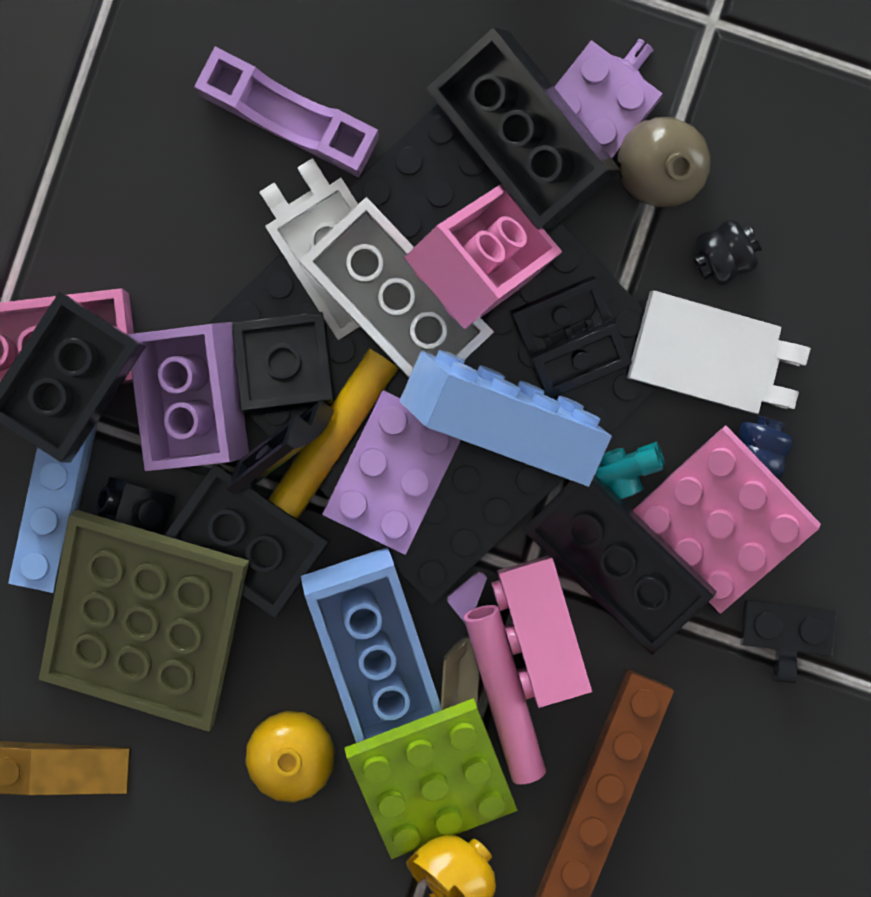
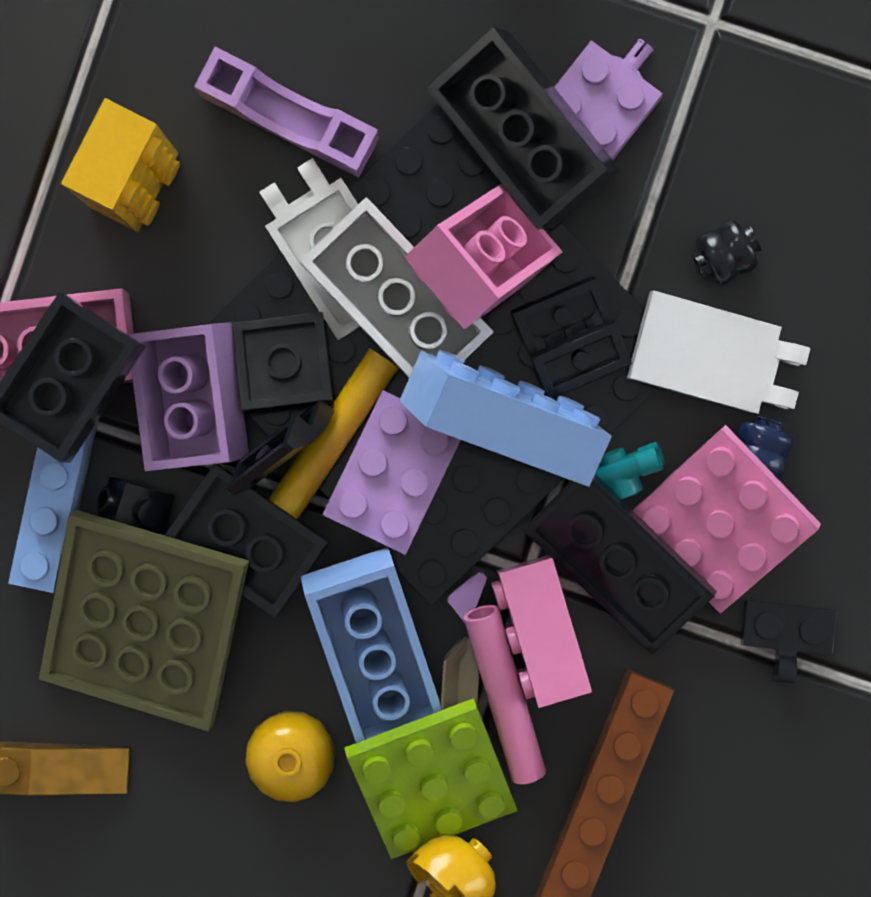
dark tan cylinder [618,117,711,207] -> none
none -> yellow brick [61,98,180,232]

